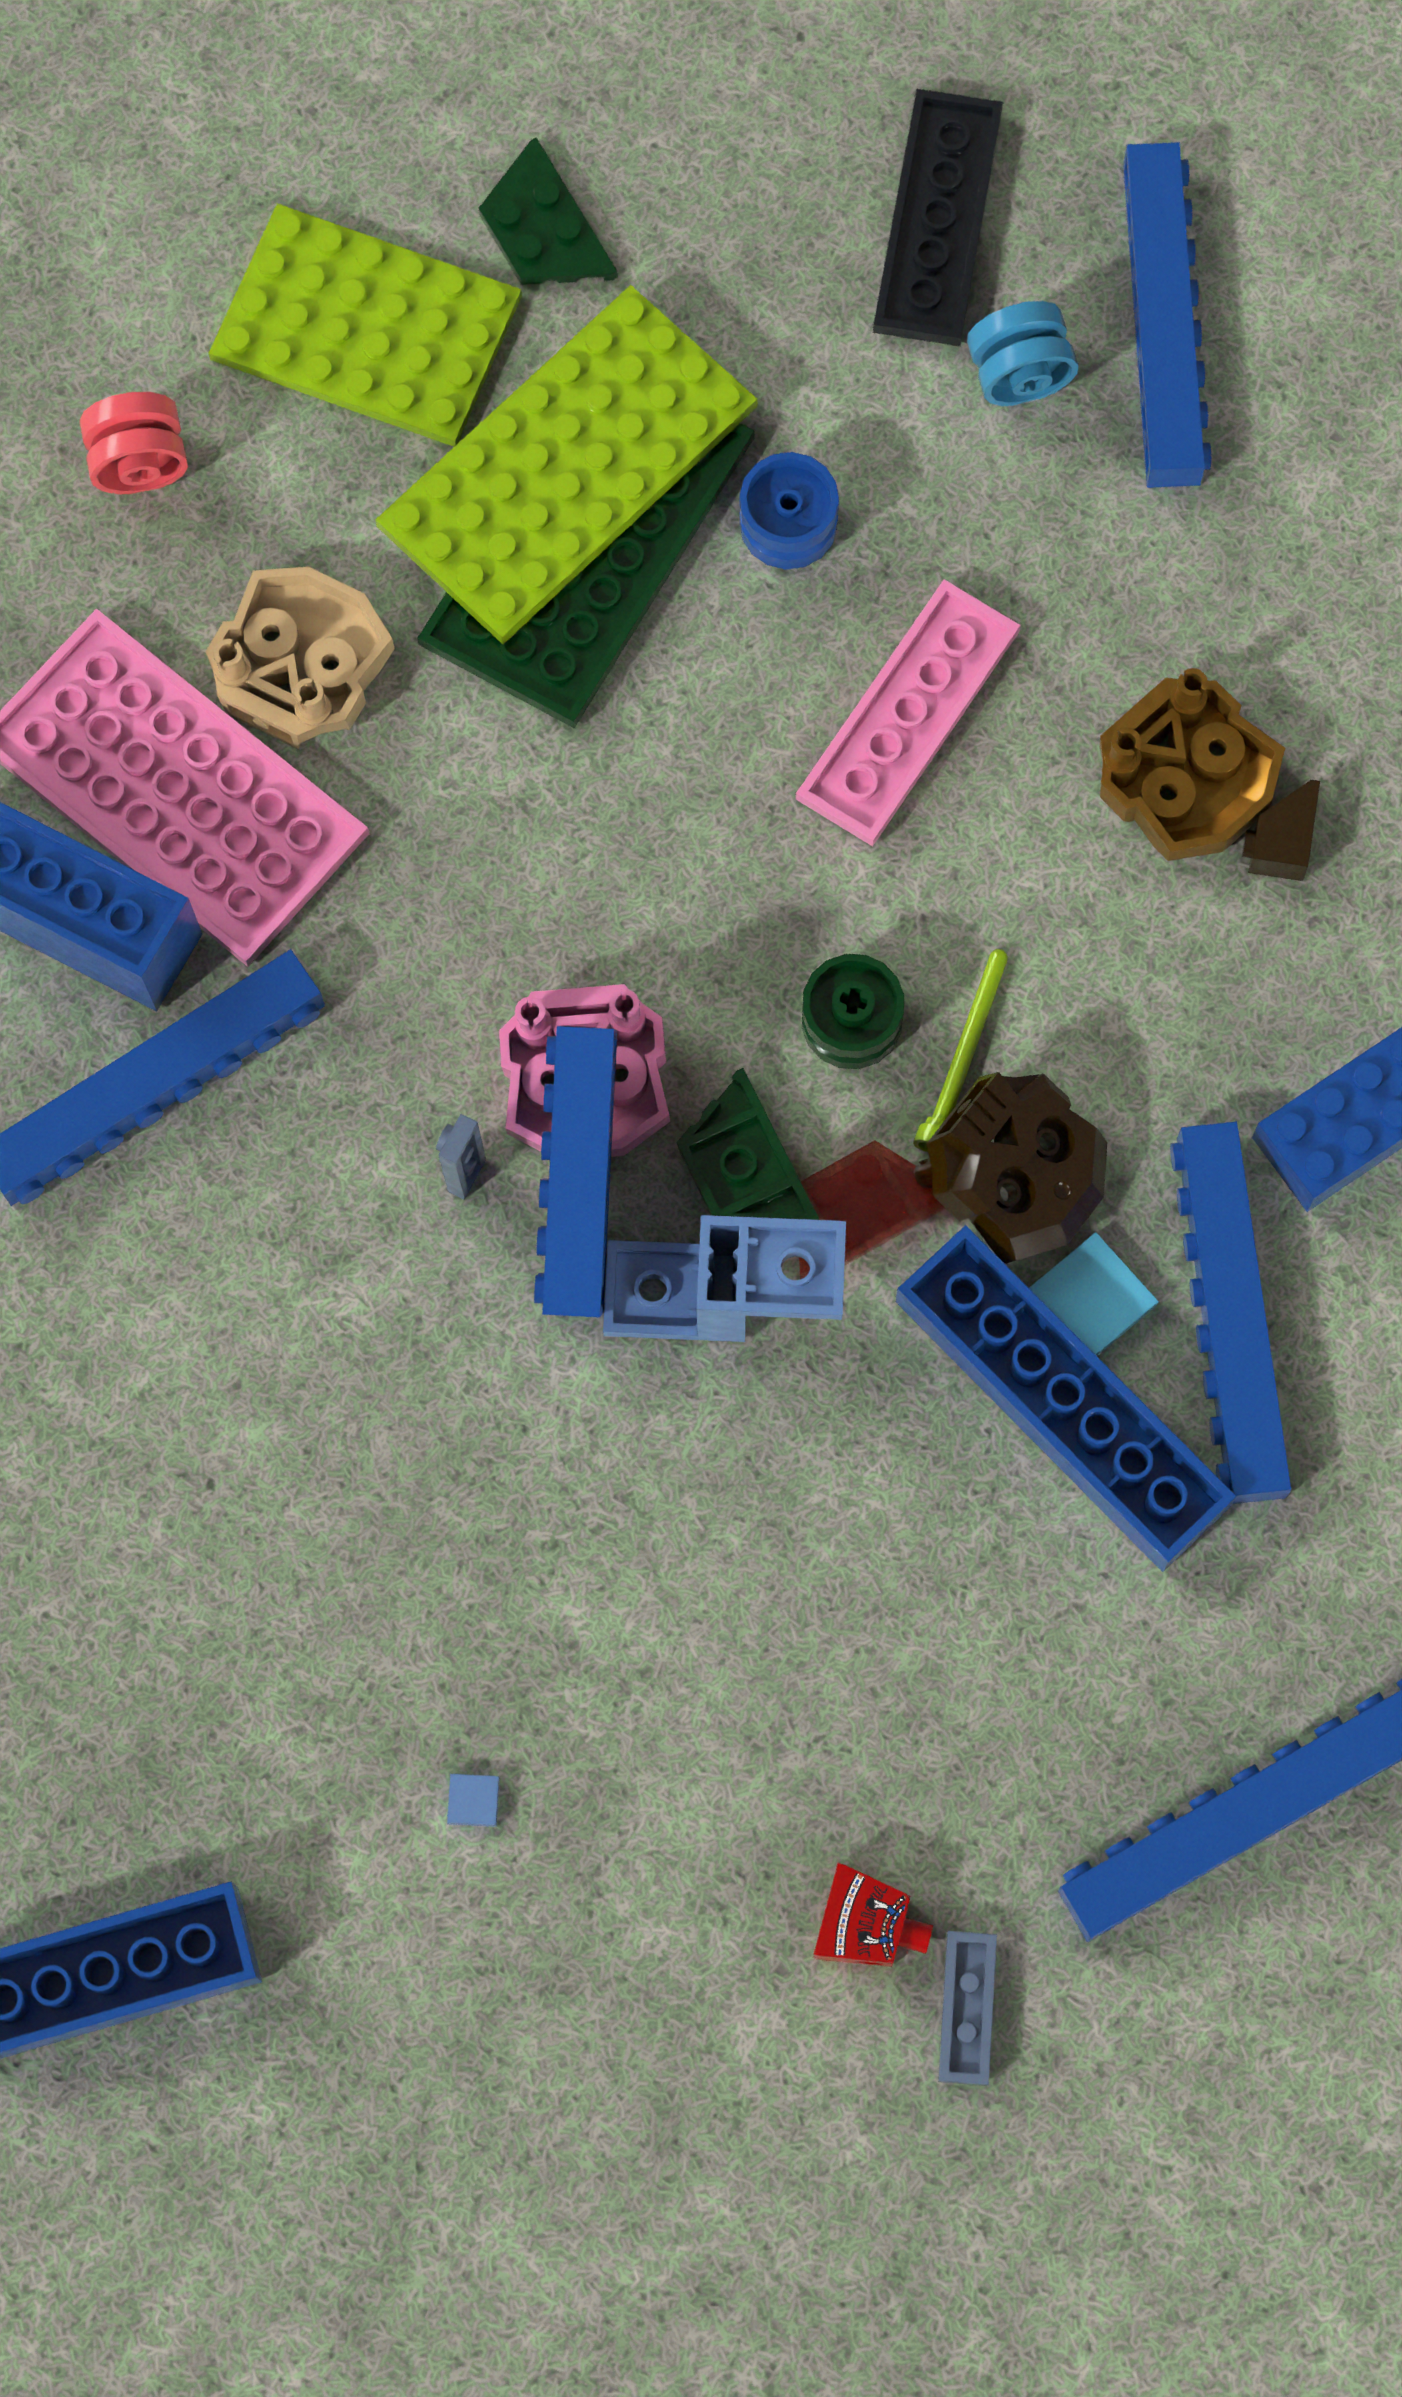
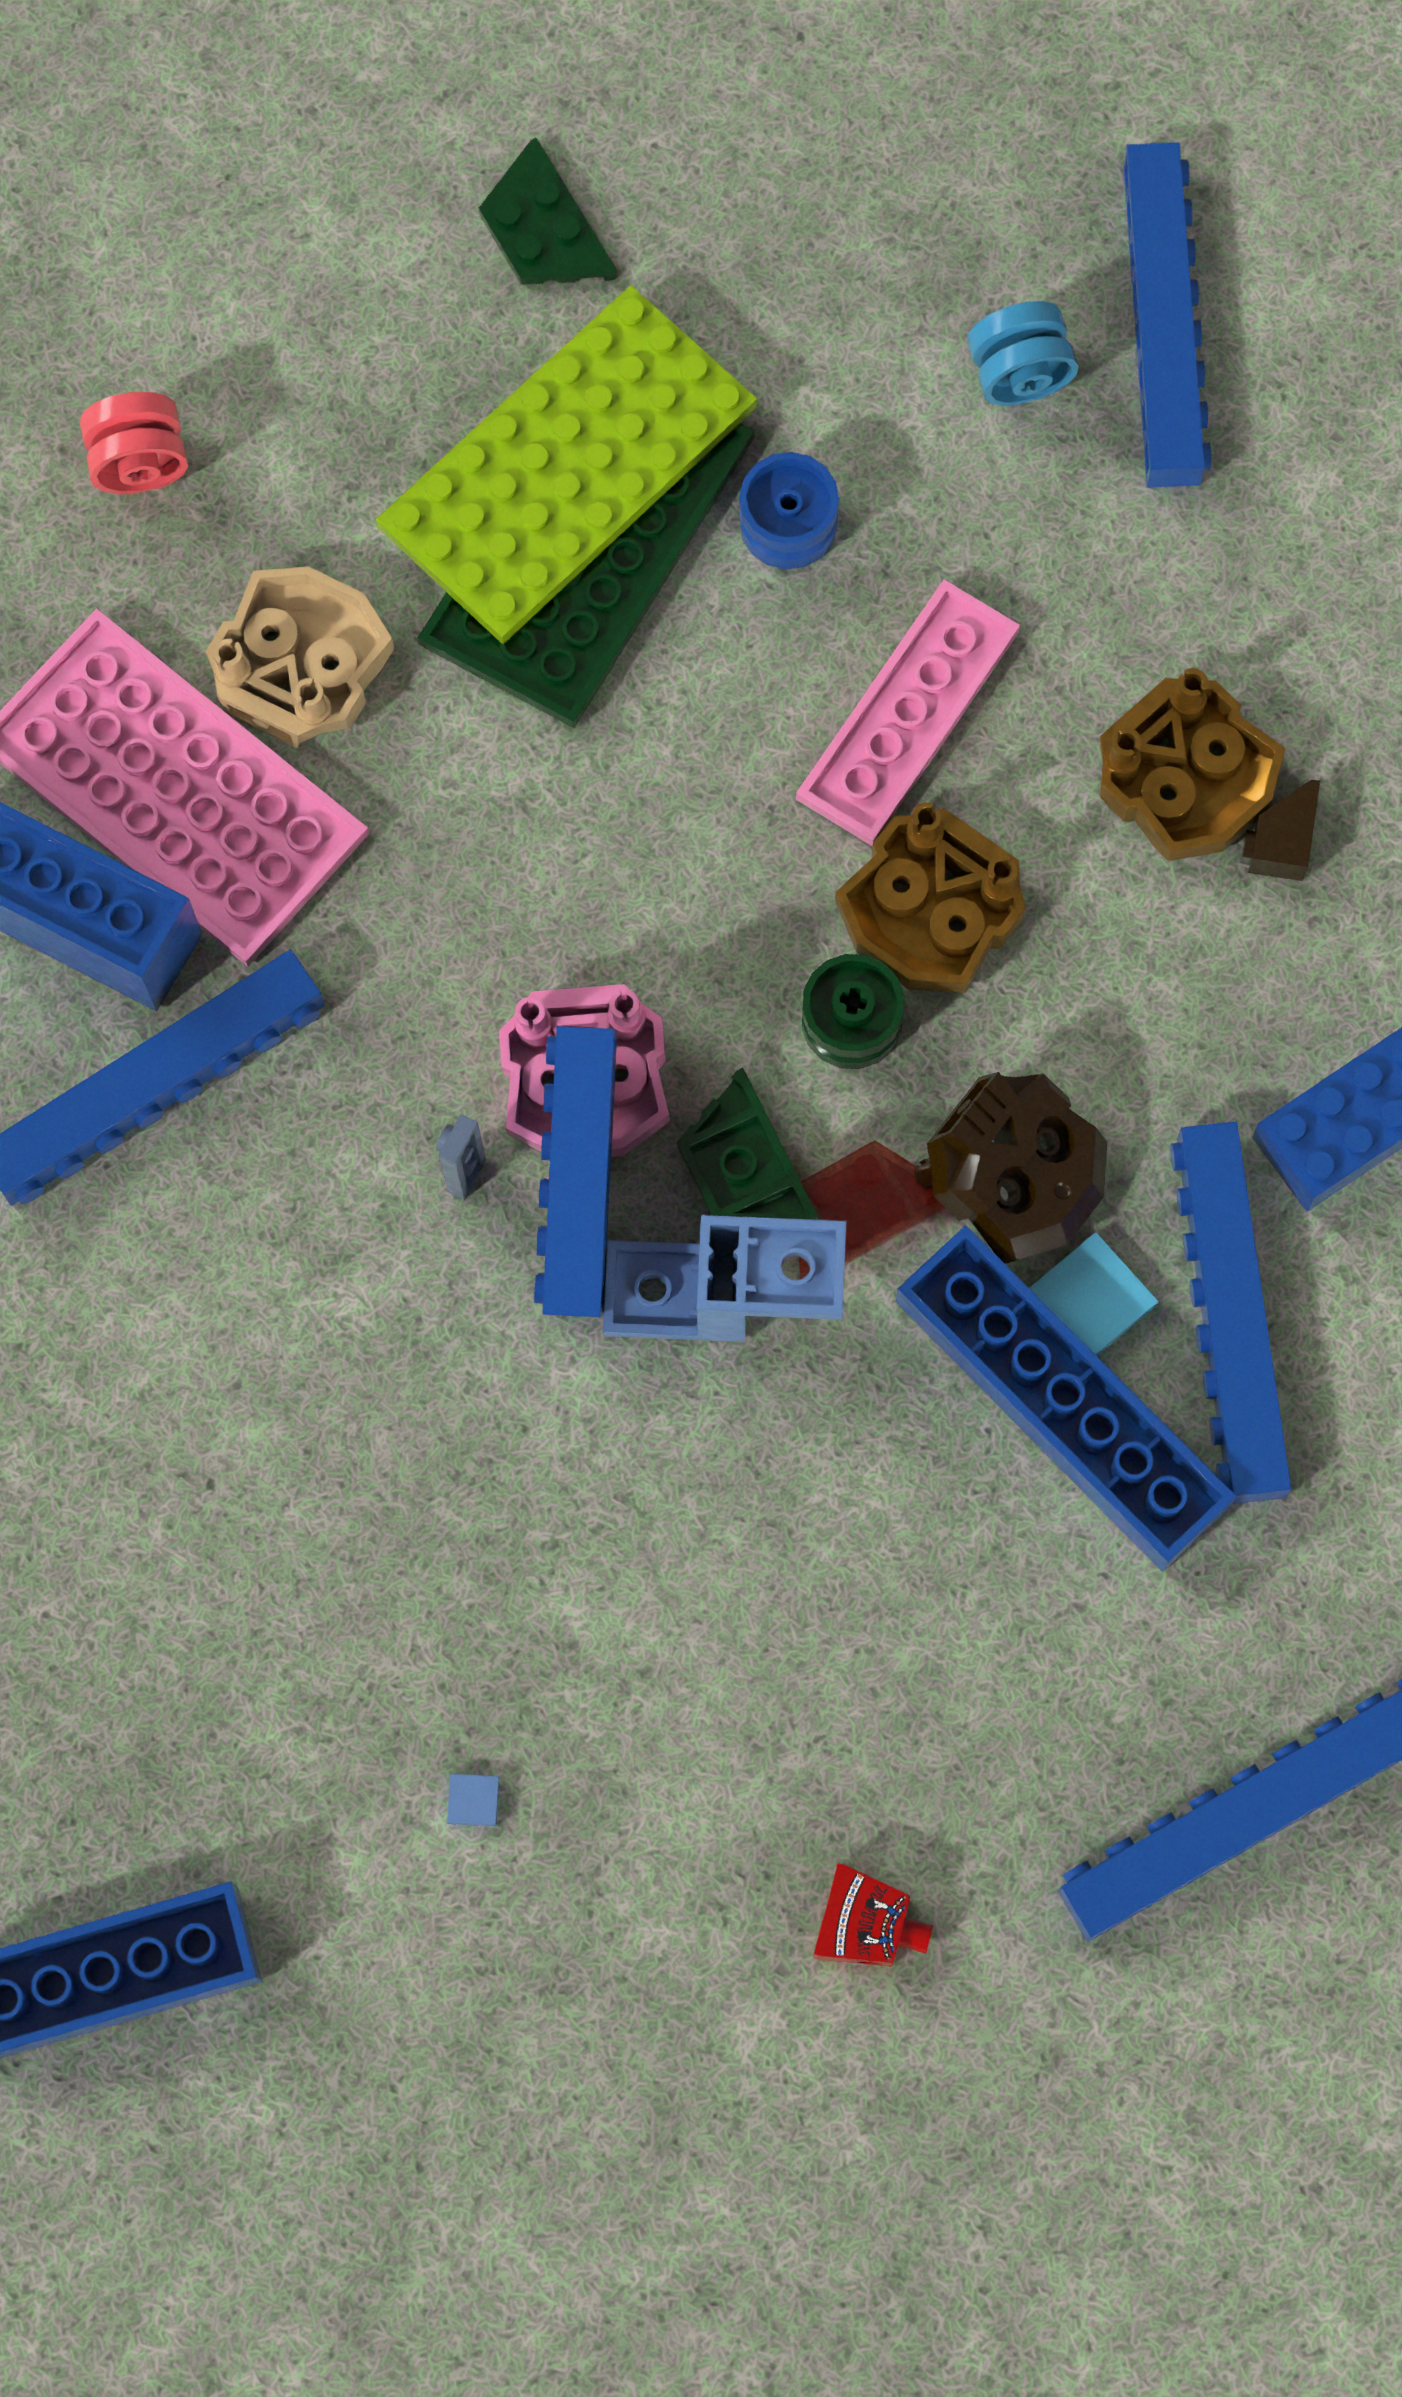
lime plate [208,203,522,447] -> none
black plate [873,88,1003,346] -> none
lime piece [913,949,1008,1152] -> none
sand blue plate [938,1931,997,2086] -> none
none -> pearl gold brick [835,802,1026,993]

